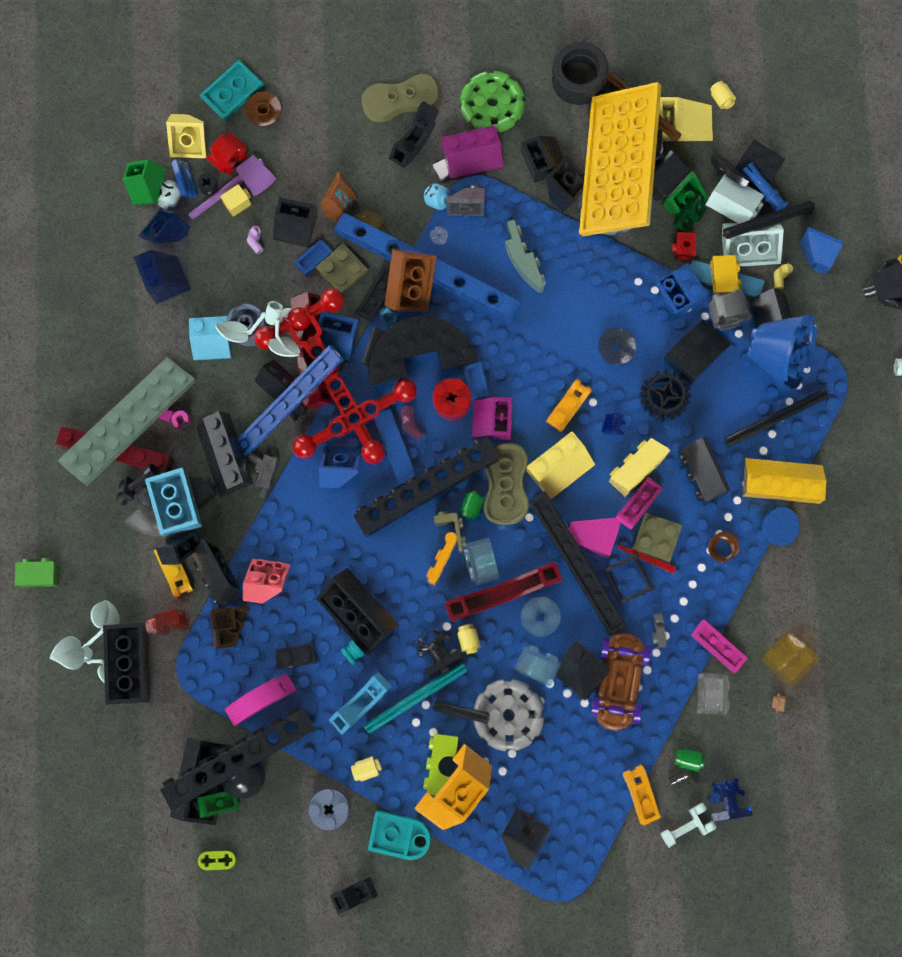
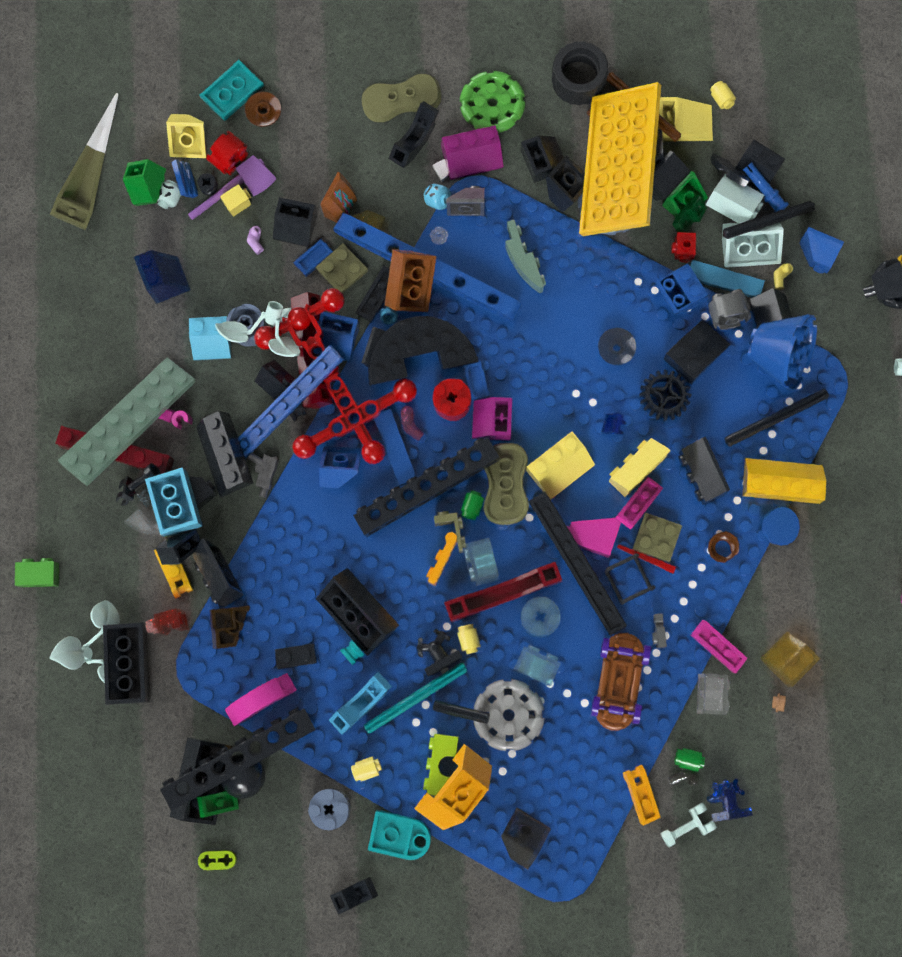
clear blue slope [138,208,191,244] -> none
coral slope [243,559,290,603] -> none
light orange plate [546,379,593,433] -> none
black slope [555,640,611,701] -> none
yellow brick [710,255,742,296] -> none
none -> olive plate [49,93,118,230]

